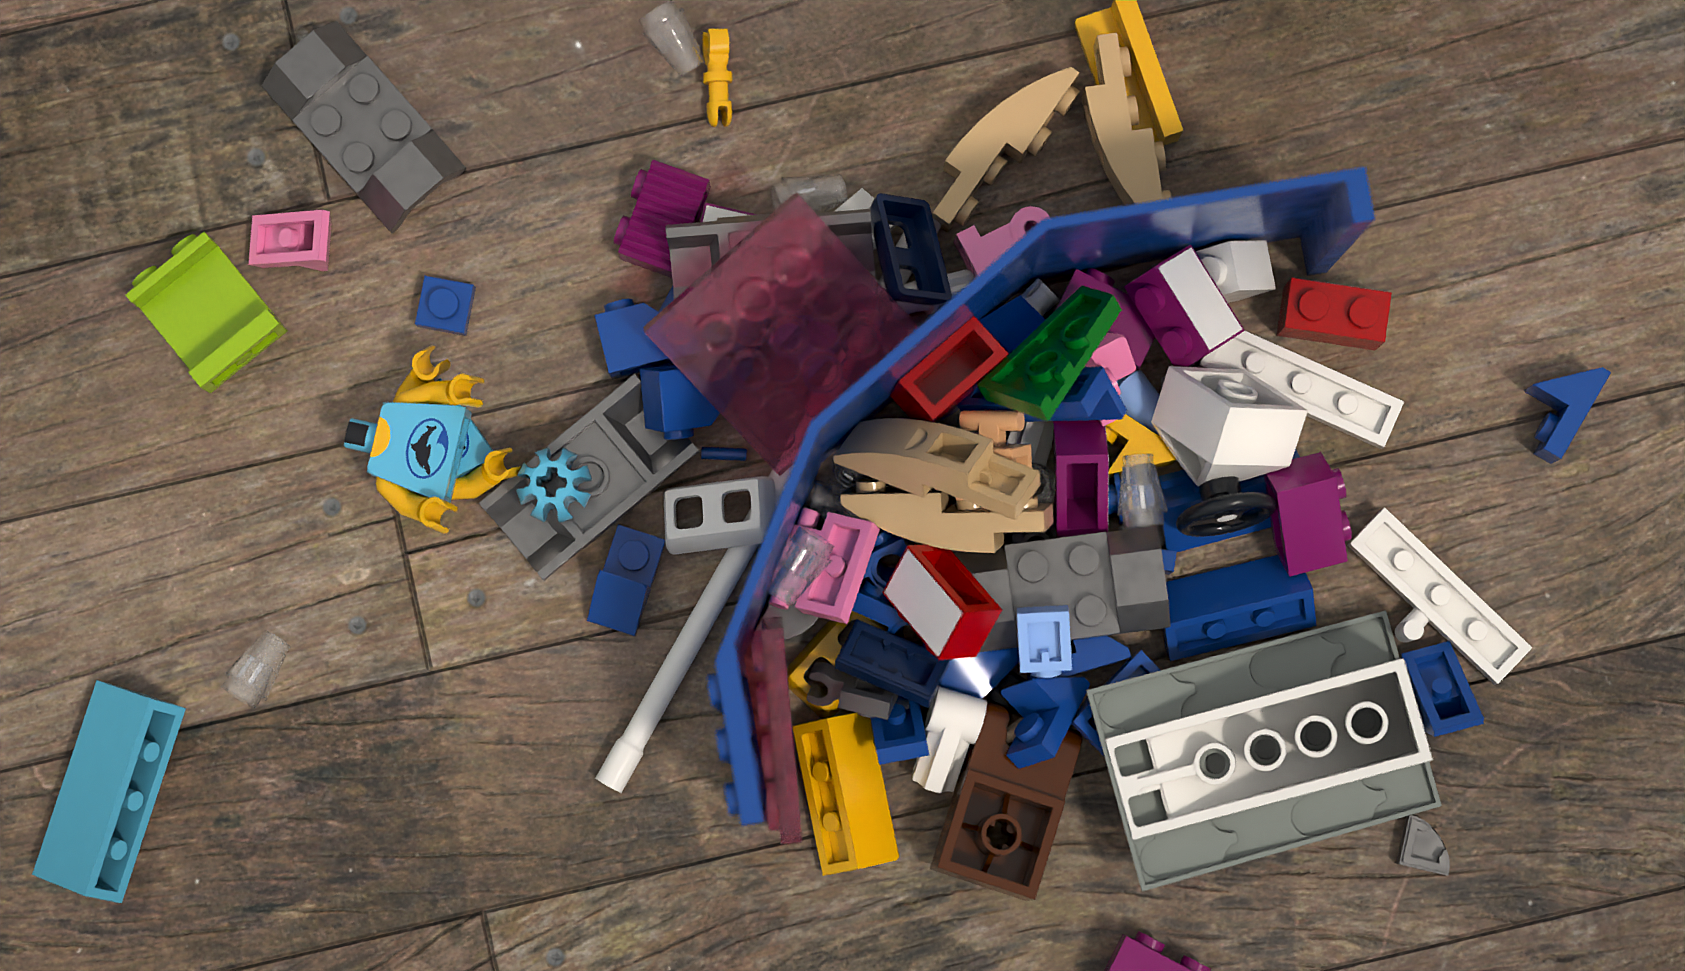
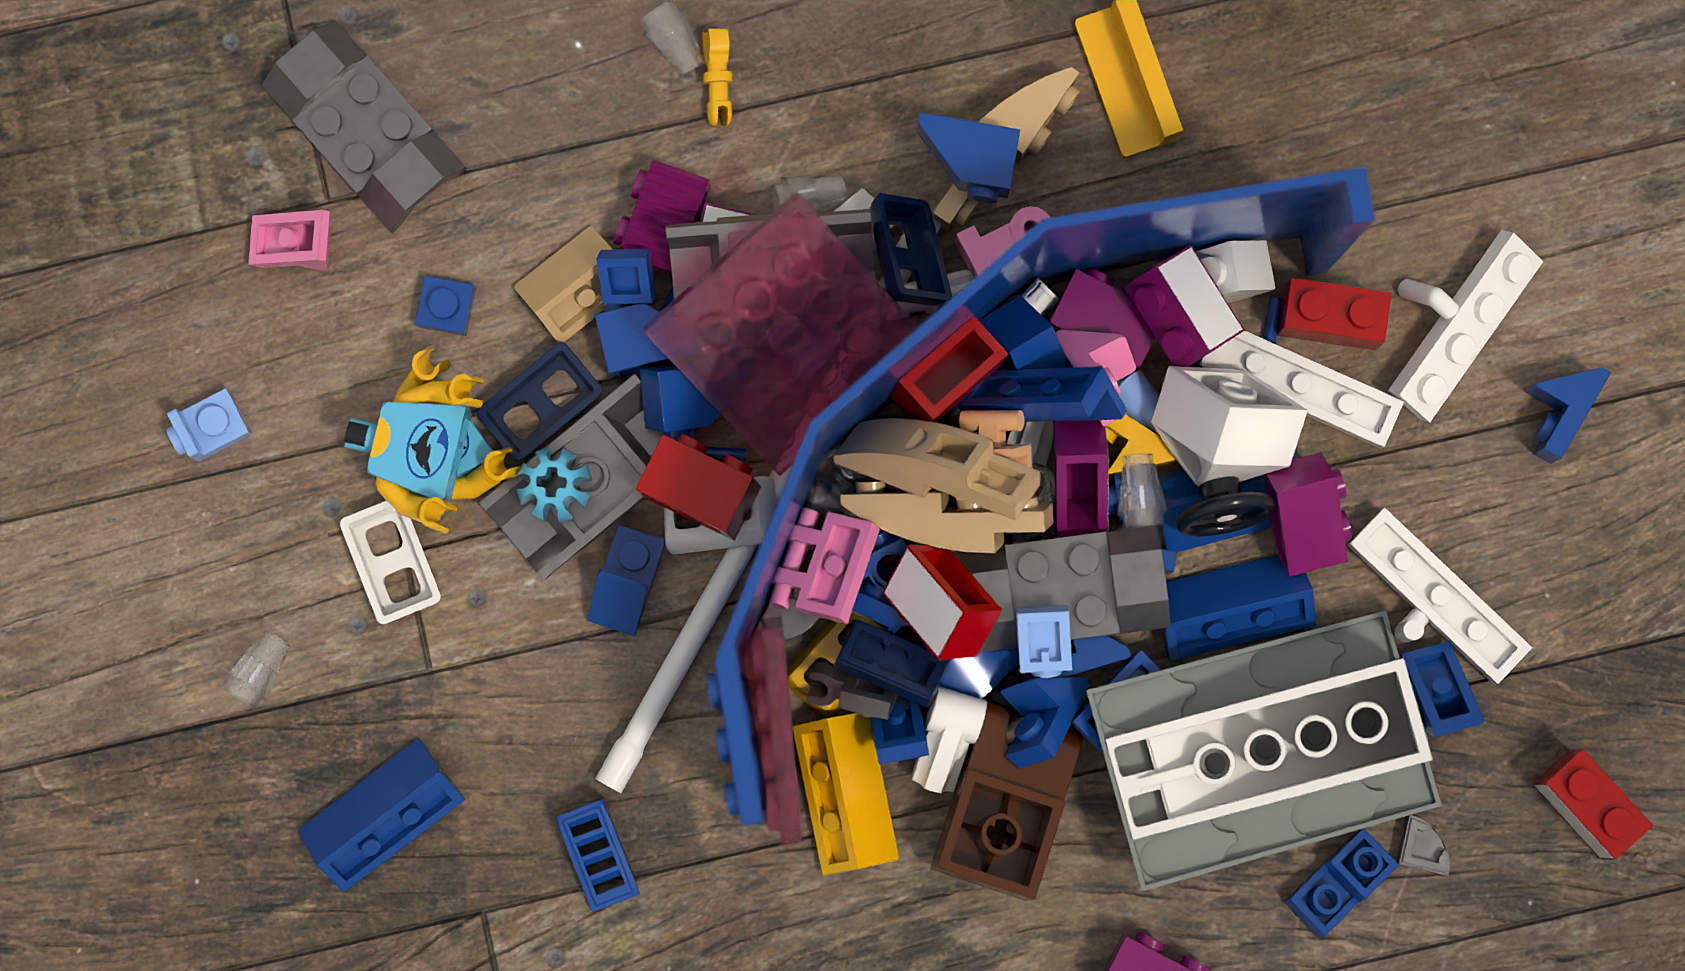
medium azure brick [32,680,186,903] -> none
lime panel [125,232,288,394] -> none
clear cone [767,525,835,606] -> none
green wing [977,285,1122,422] -> none
tan slope [1081,33,1172,206] -> none
none -> light blue bracket [166,388,252,462]
none -> blue panel [299,739,465,893]
none -> white piece [340,501,441,624]
none -> dark blue piece [477,342,602,461]
none -> tan panel [514,226,613,343]
none -> blue slope [555,799,641,912]
none -> blue plate [596,249,656,304]
none -> red brick [635,434,762,541]
none -> blue slope [917,112,1020,203]
none -> blue piece [1264,297,1282,343]
none -> blue slope [1284,828,1399,939]
none -> white plate [1388,230,1543,423]
none -> red brick [1533,749,1653,860]

